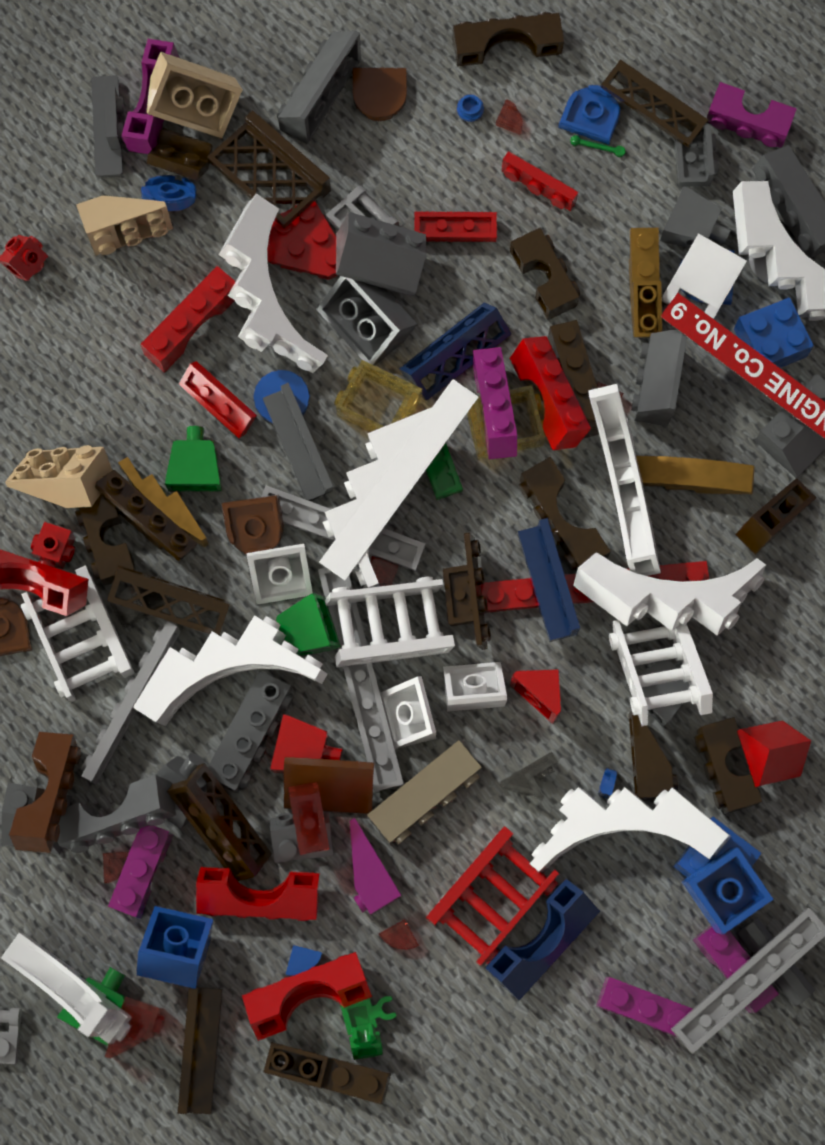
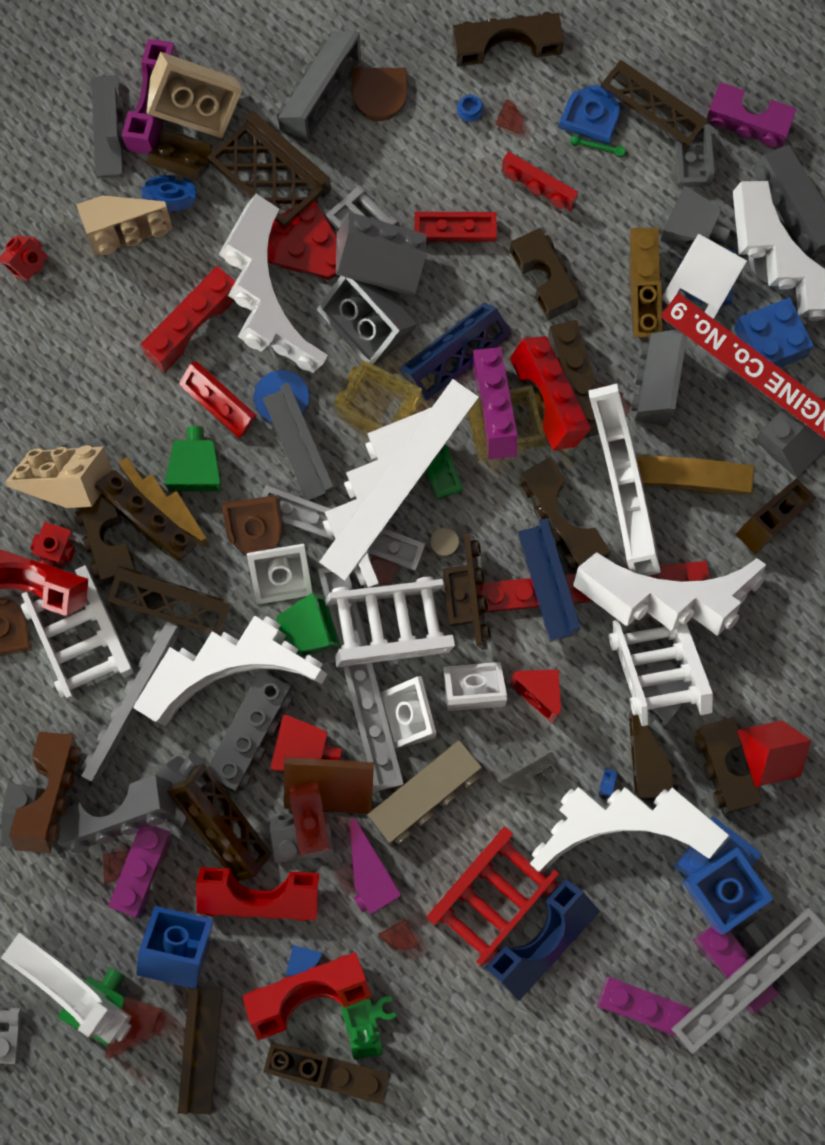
none -> dark tan tile [430,528,459,558]

